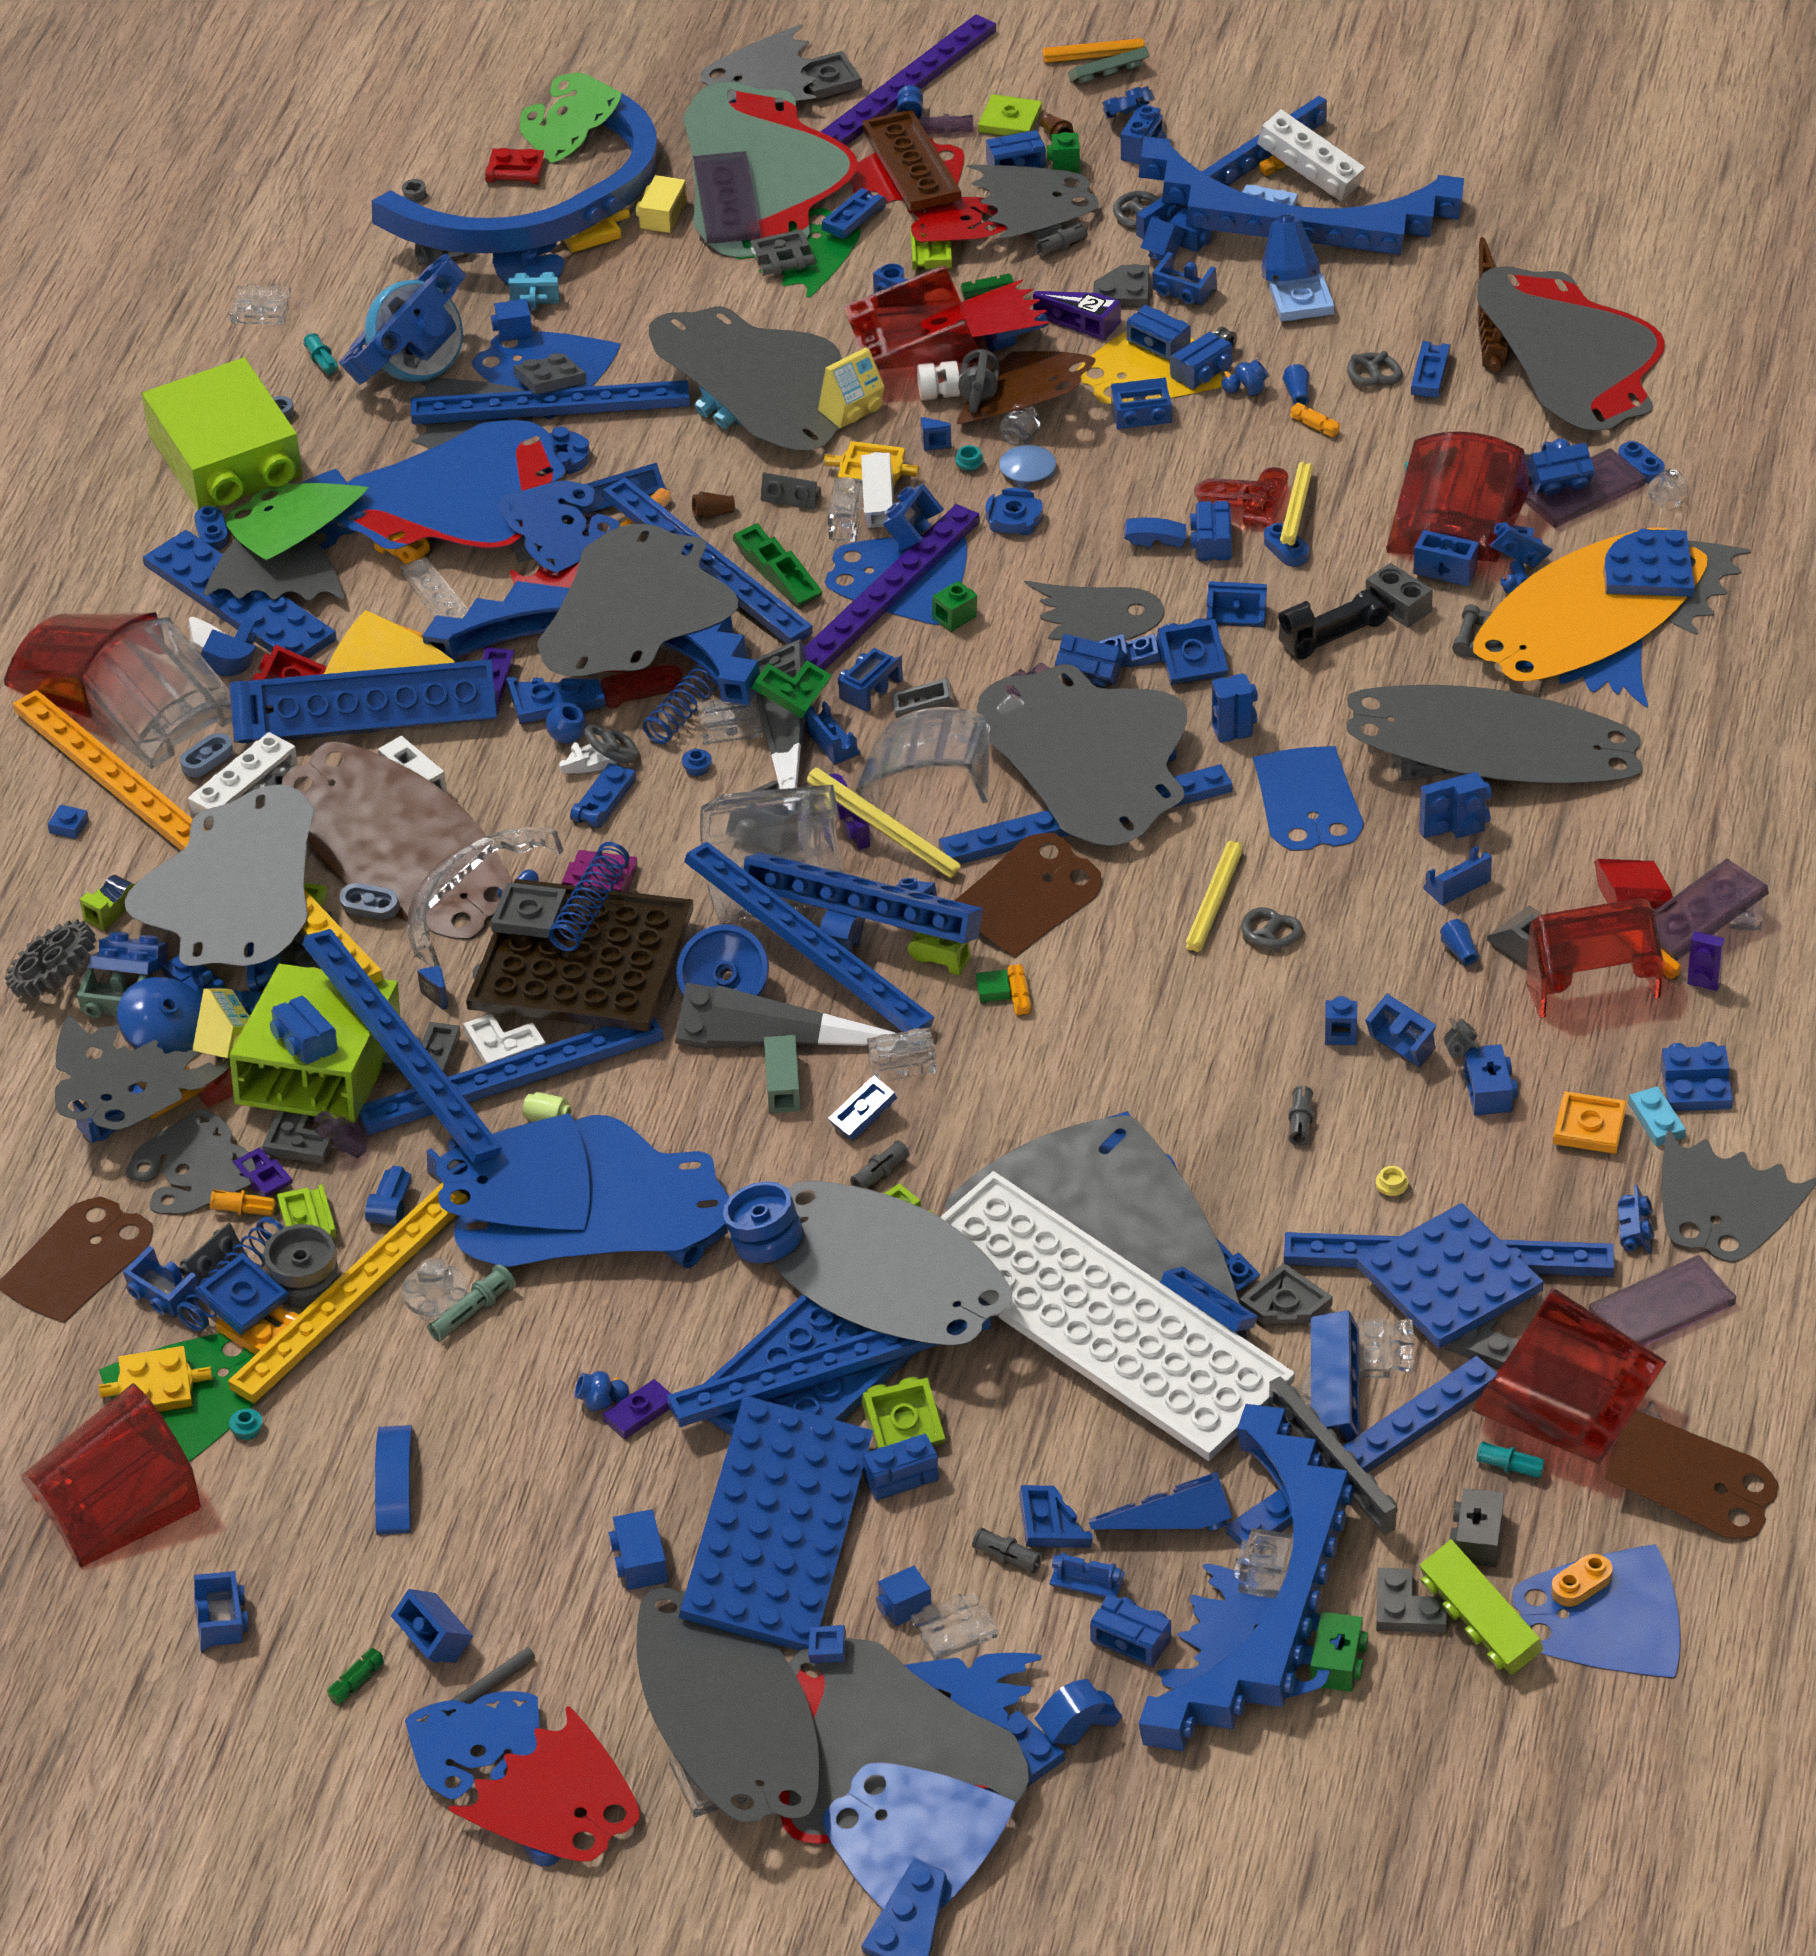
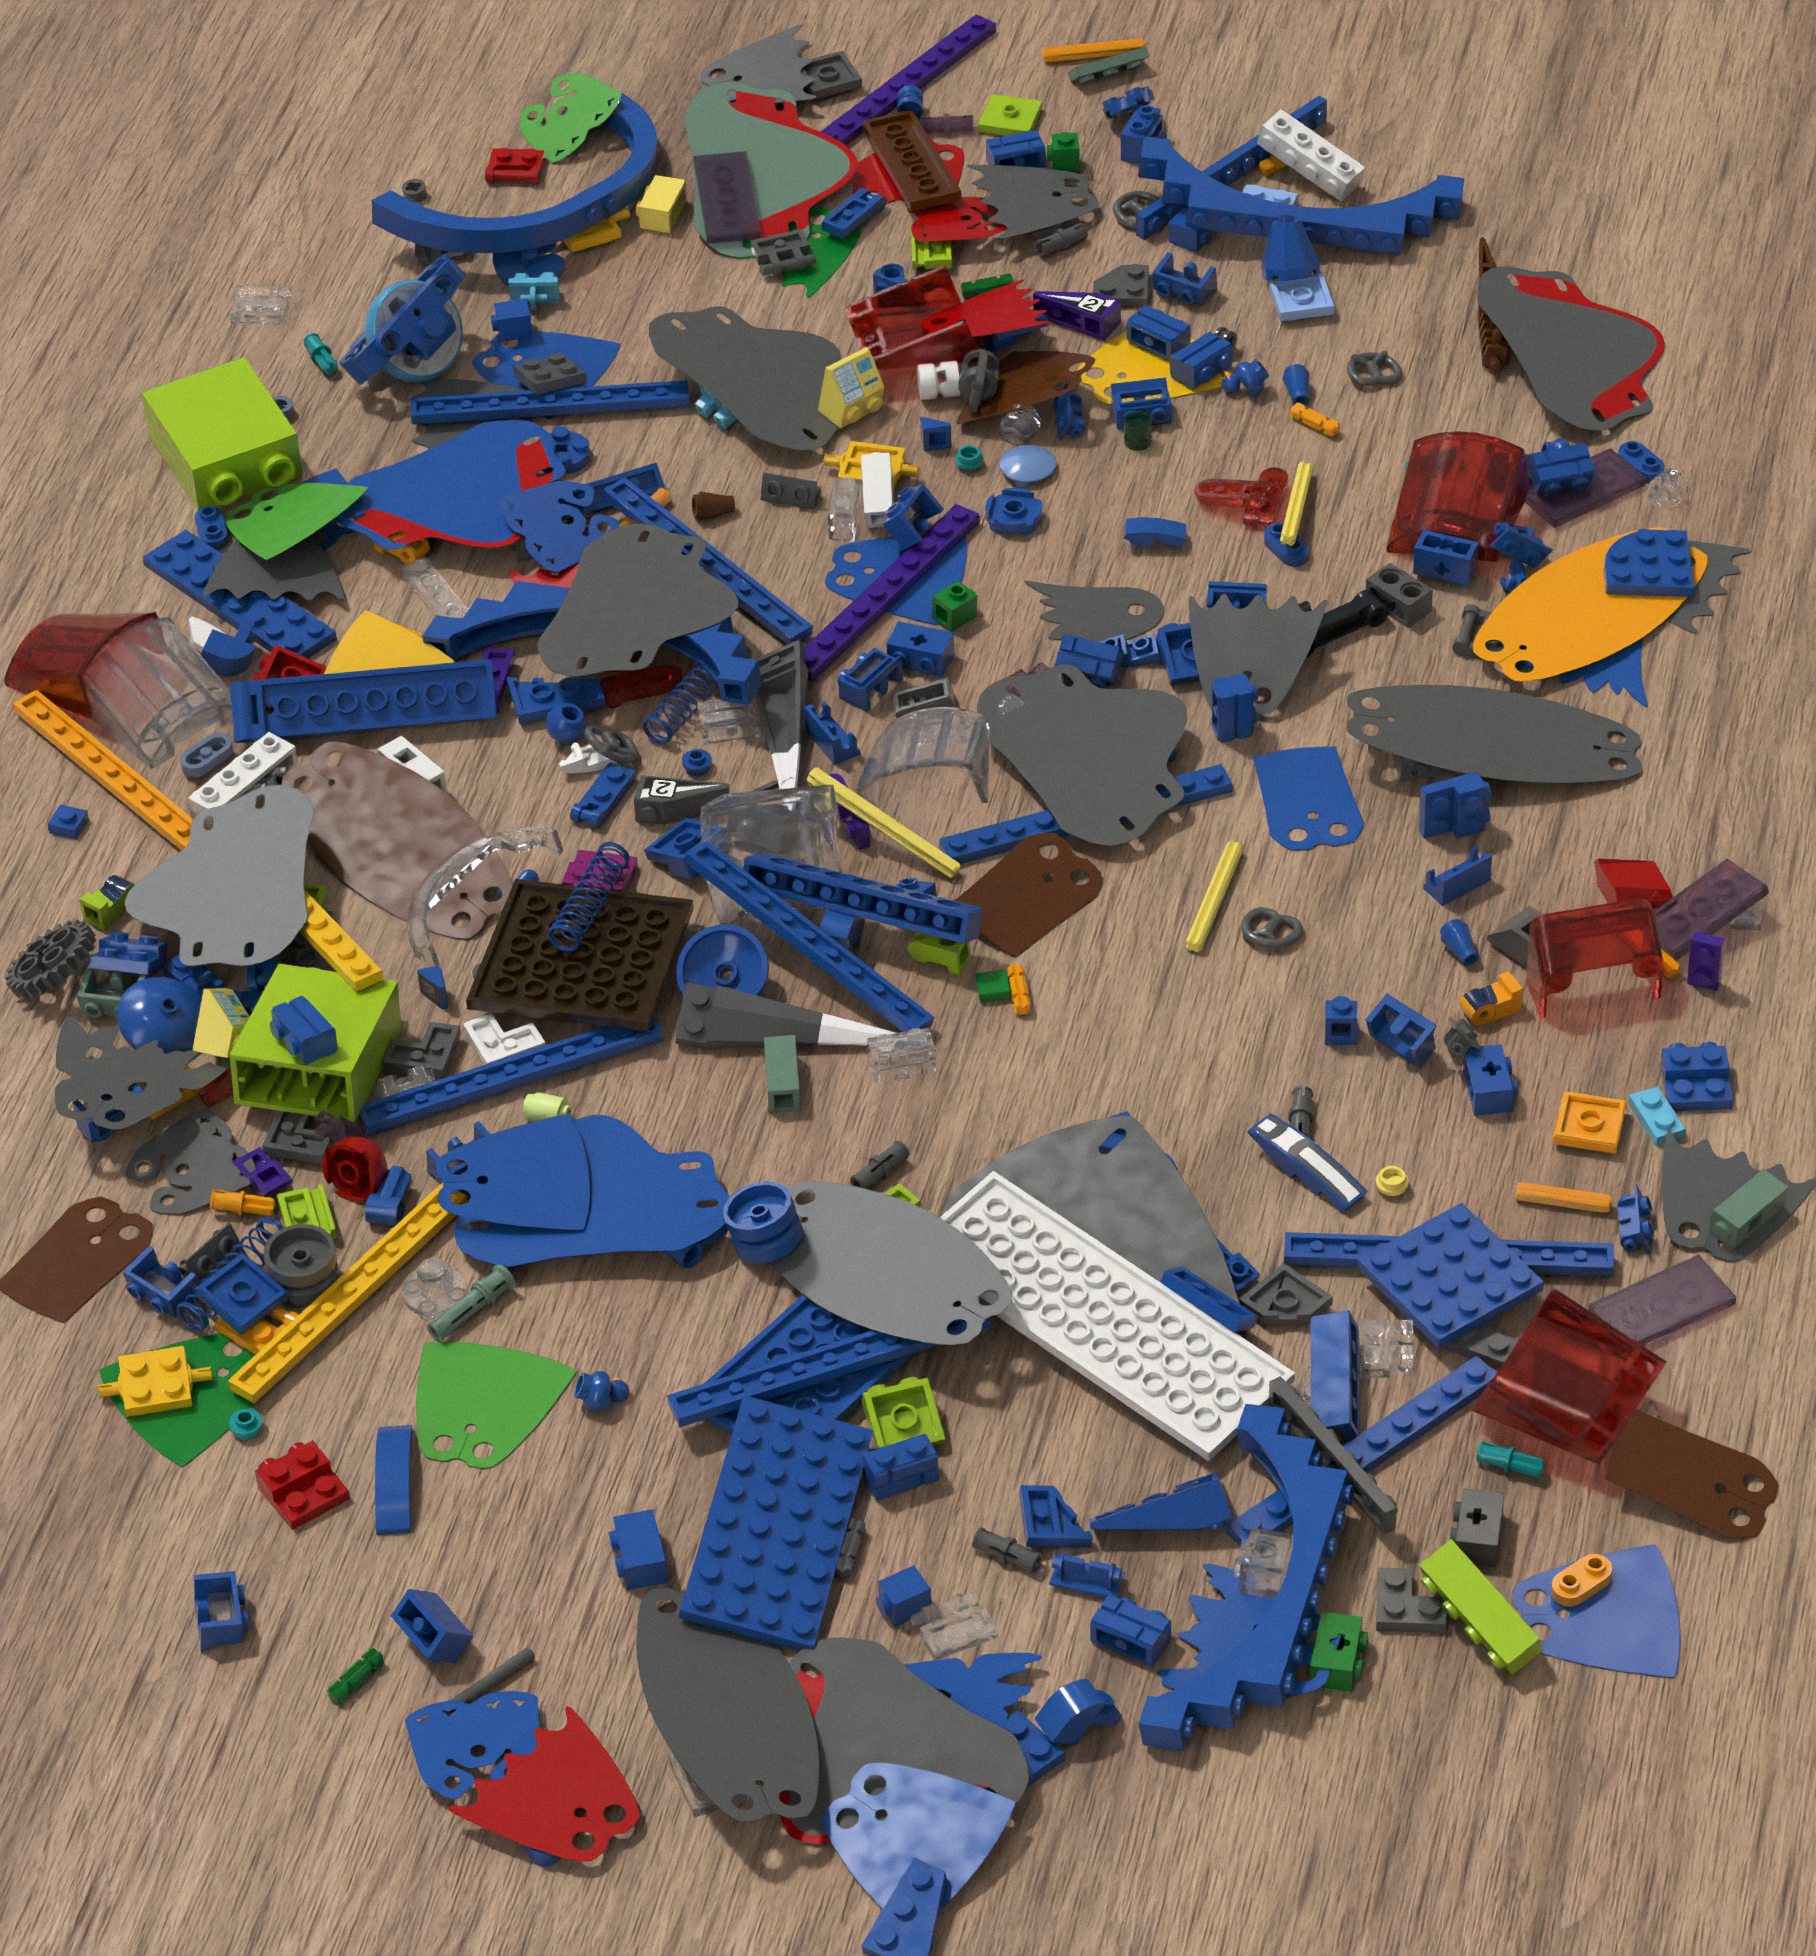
clear red windscreen [21,1383,201,1568] -> none
blue plate [302,929,502,1163] -> none
sand blue plate [339,883,400,920] -> none
dark grey plate [491,882,567,938] -> none
dark purple plate [603,1379,671,1439] -> none
green slope [733,522,823,606] -> none
green plate [752,660,832,719] -> none
blue plate [808,1625,847,1663] -> none
plate [828,1076,897,1141] -> none
reddish brown cone [1040,114,1074,141] -> none
blue brick [1140,217,1185,261] -> none
blue brick [1190,501,1232,561] -> none
blue plate [1411,341,1451,398] -> none
none -> red plate [255,1440,350,1530]
none -> red cylinder [322,1136,388,1202]
none -> clear plate [373,1064,437,1100]
none -> bright green piece [416,1342,577,1468]
none -> dark grey slope [634,775,731,824]
none -> blue plate [644,818,733,879]
none -> dark grey axle [835,1518,866,1579]
none -> blue brick [886,621,954,677]
none -> blue hinge [1053,384,1085,440]
none -> clear green wheel [1124,411,1152,450]
none -> dark grey piece [1189,594,1327,714]
none -> slope [1247,1113,1368,1214]
none -> light orange leg [1459,971,1523,1025]
none -> light orange axle [1515,1182,1612,1214]
none -> sand green brick [1709,1169,1789,1249]

